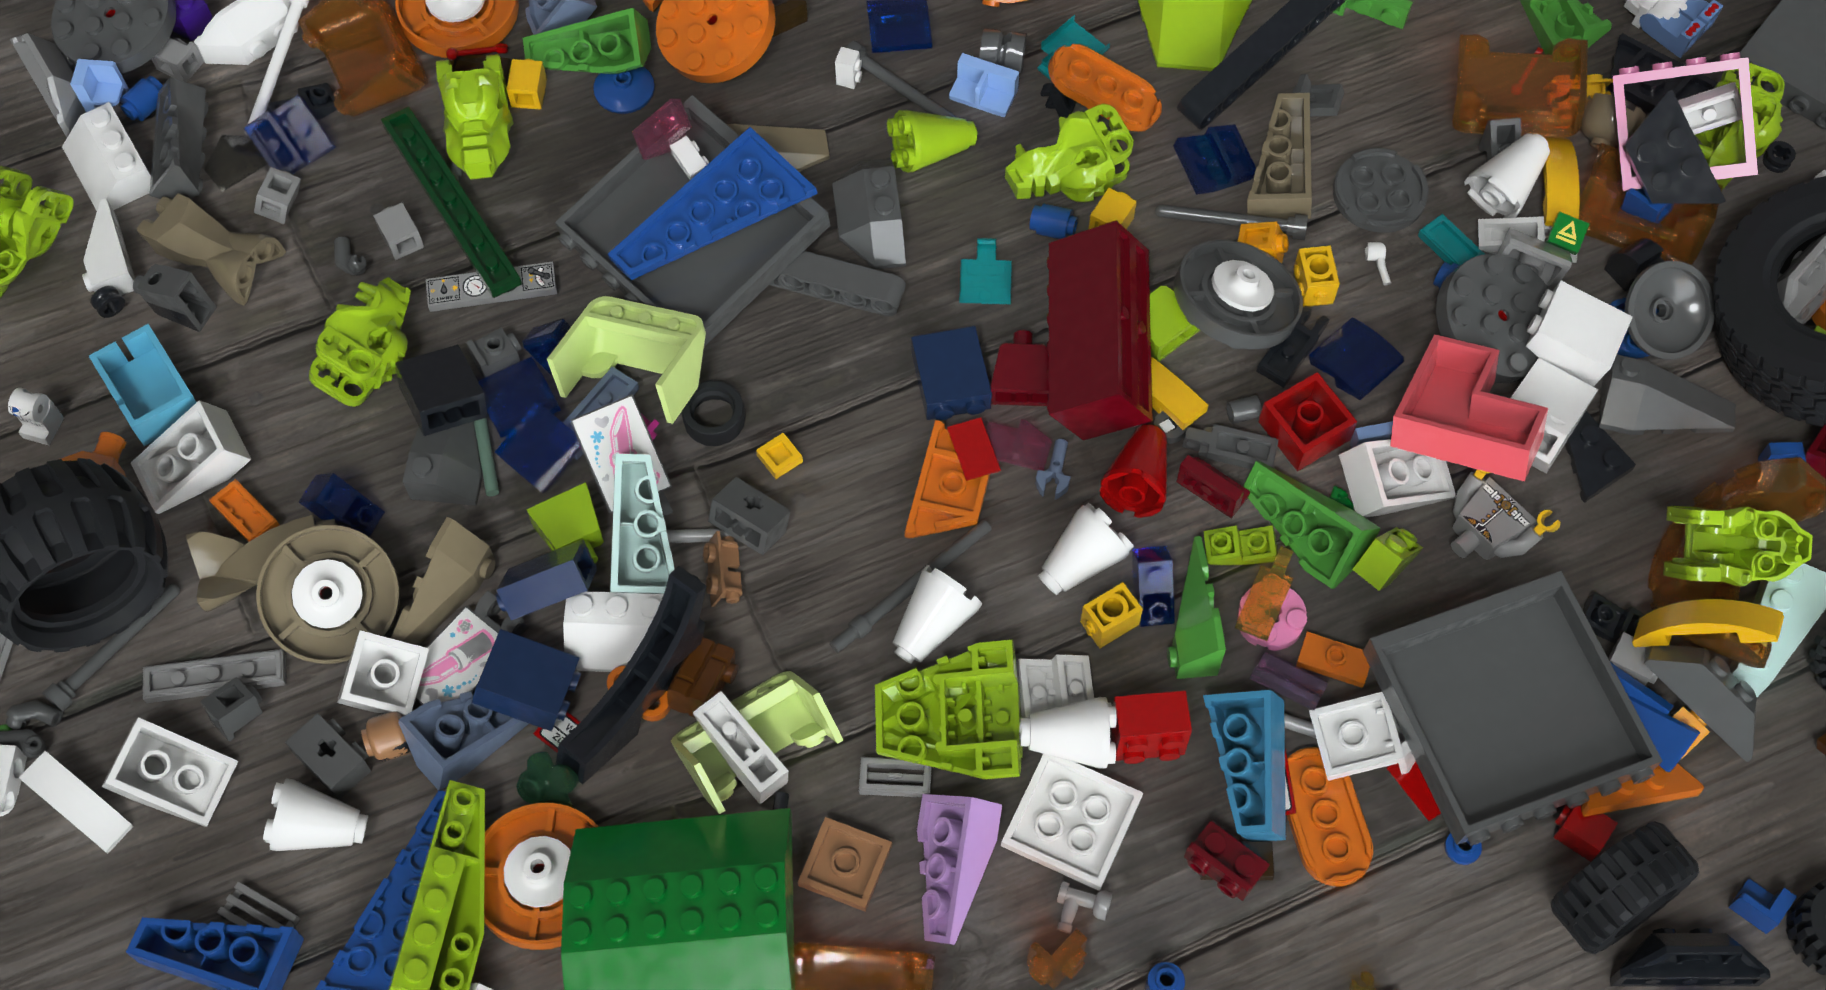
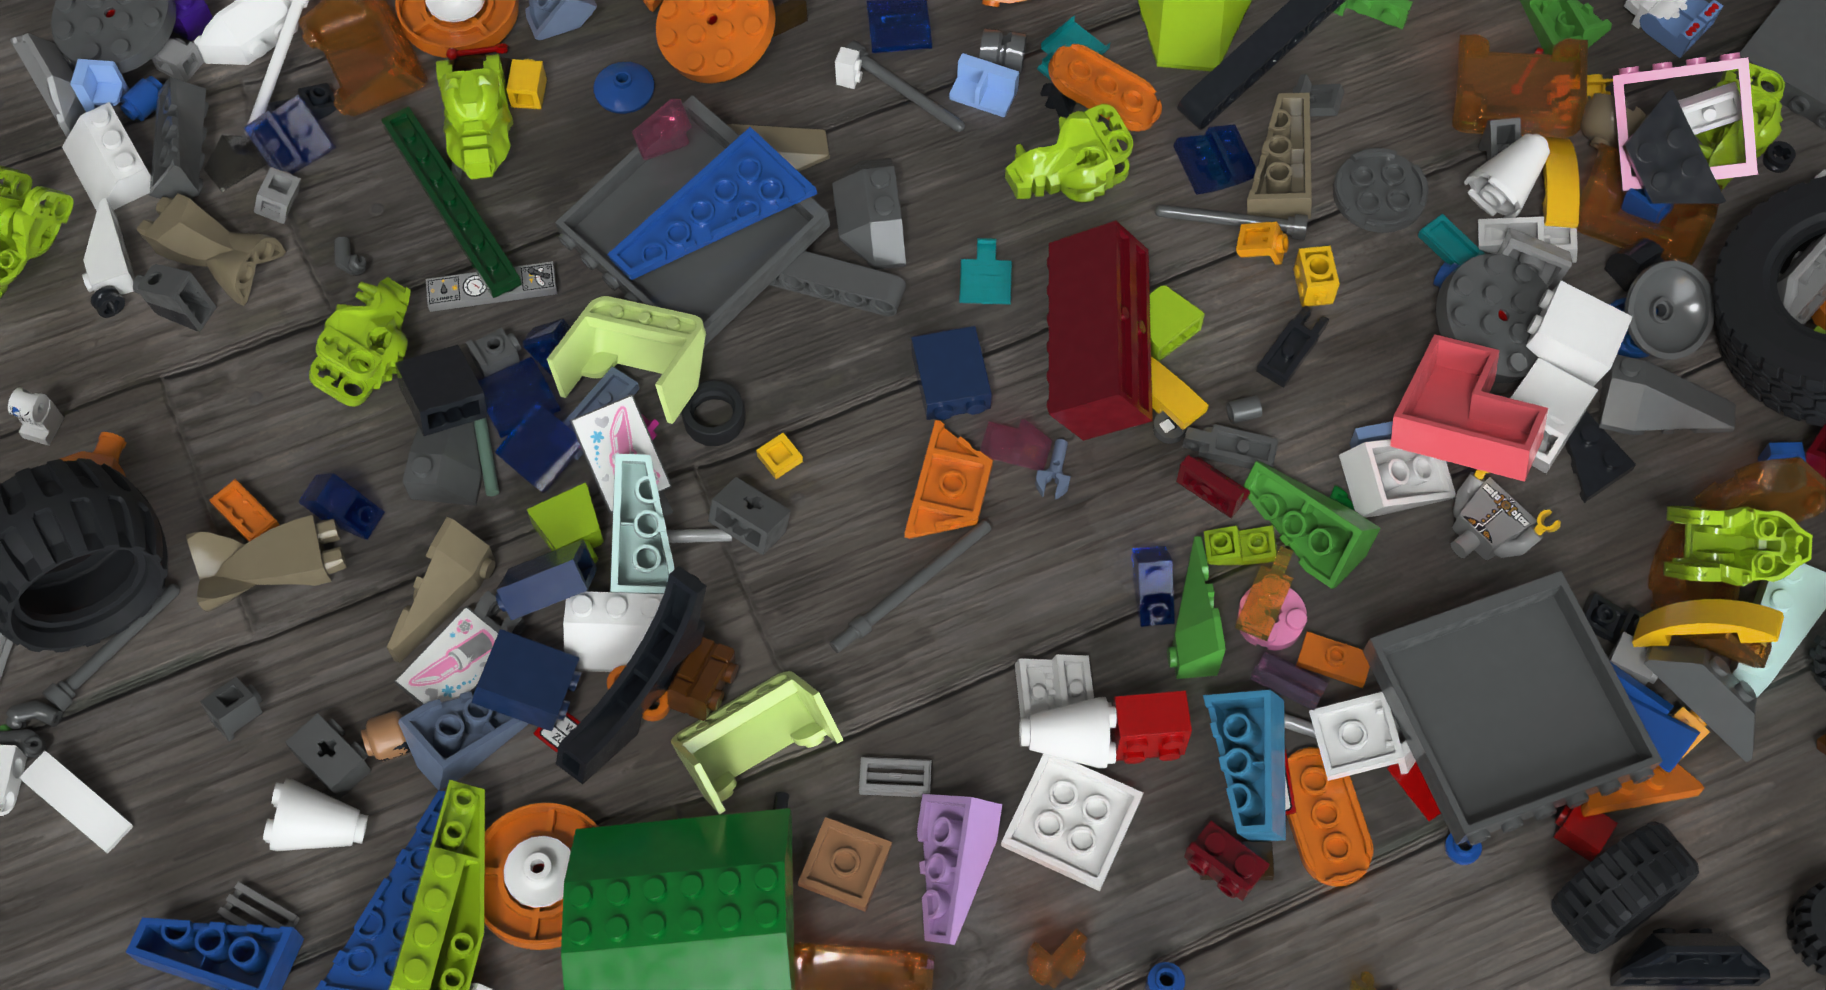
medium azure piece [89,324,197,446] -> none
white slope [102,717,238,827] -> none
white slope [131,400,251,514] -> none
light grey tile [143,649,286,703] -> none
dark tan piece [256,525,401,664] -> none
white slope [337,630,429,716] -> none
light grey brick [373,202,424,261] -> none
clear green plate [516,752,579,808] -> none
bright green wedge [523,8,651,74] -> none
white piece [670,136,709,180] -> none
white slope [693,691,789,804] -> none
medium nougat hinge [703,531,743,607] -> none
lime wedge [875,640,1023,779] -> none
lime cone [887,110,977,173] -> none
white cone [892,565,982,664] -> none
red sticker [947,417,1001,481] -> none
dark red torso [991,330,1049,406] -> none
blue brick [1029,203,1078,239] -> none
white cone [1038,503,1134,595] -> none
light grey piece [1057,881,1113,934] -> none
yellow head [1080,582,1143,649] -> none
yellow brick [1089,188,1137,230] -> none
red cone [1100,425,1167,518] -> none
dark grey piece [1174,240,1303,349] -> none
red brick [1258,372,1358,471] -> none
clear blue slope [1309,317,1405,400] -> none
lime slope [1352,527,1423,591] -> none
white hand [1365,242,1391,286] -> none
green tile [1546,212,1590,255] -> none
black wing [1608,33,1718,112] -> none
blue panel [1728,879,1797,934] -> none

